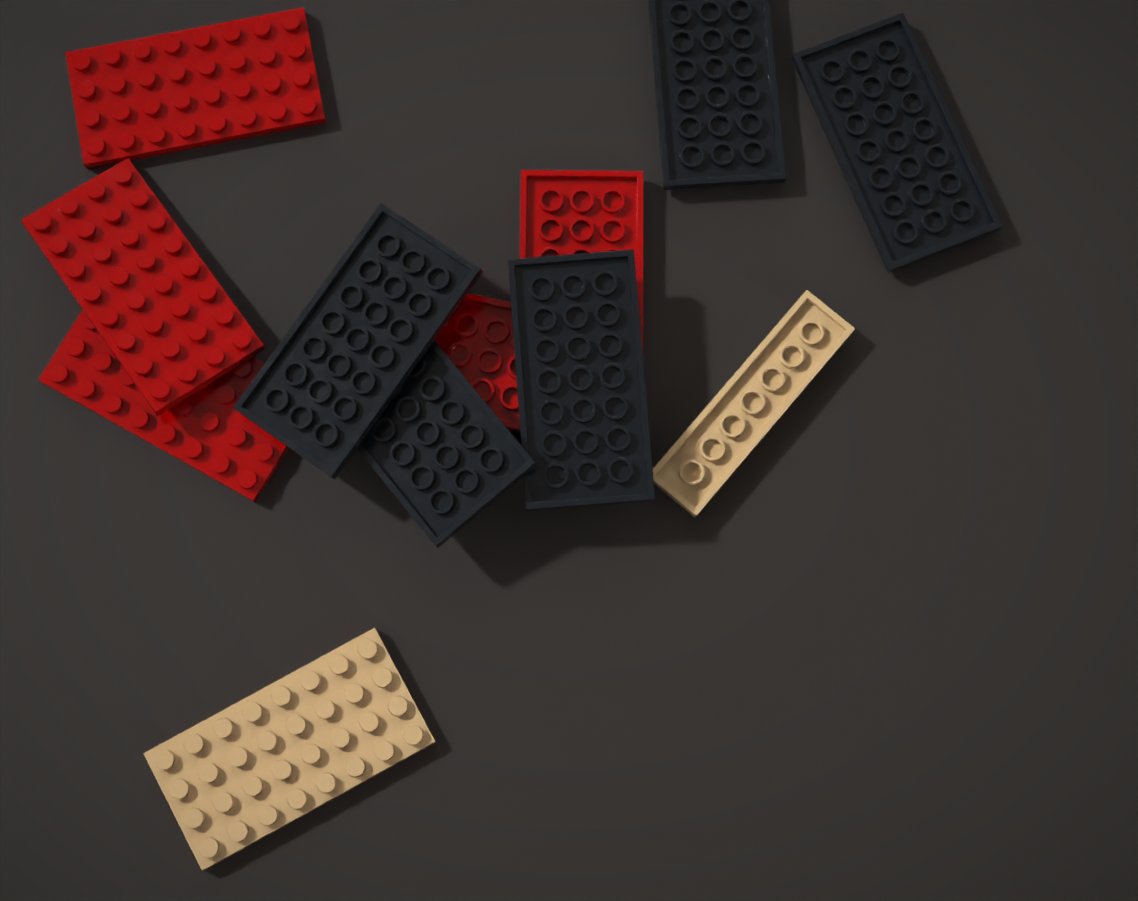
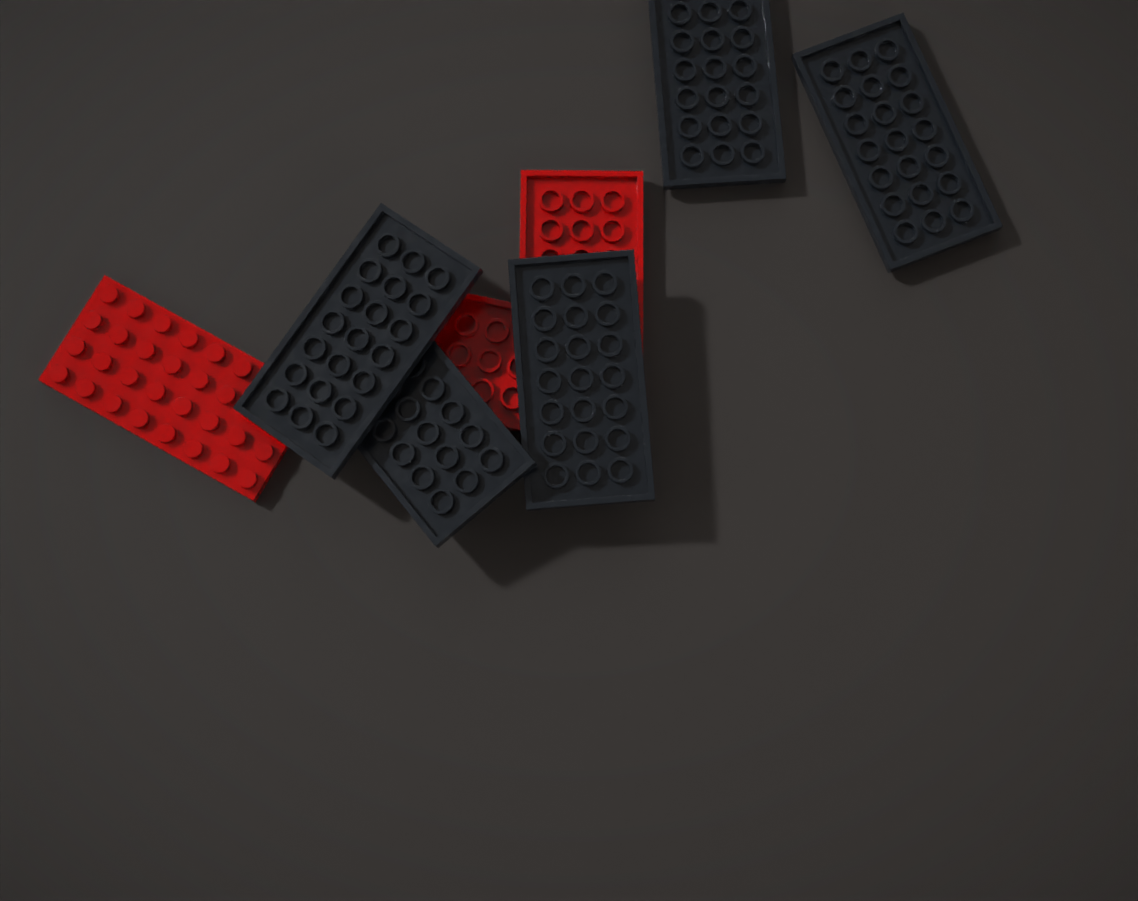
red plate [21,158,265,416] -> none
red plate [65,7,326,169] -> none
tan plate [143,628,436,871] -> none
tan plate [653,290,855,518] -> none

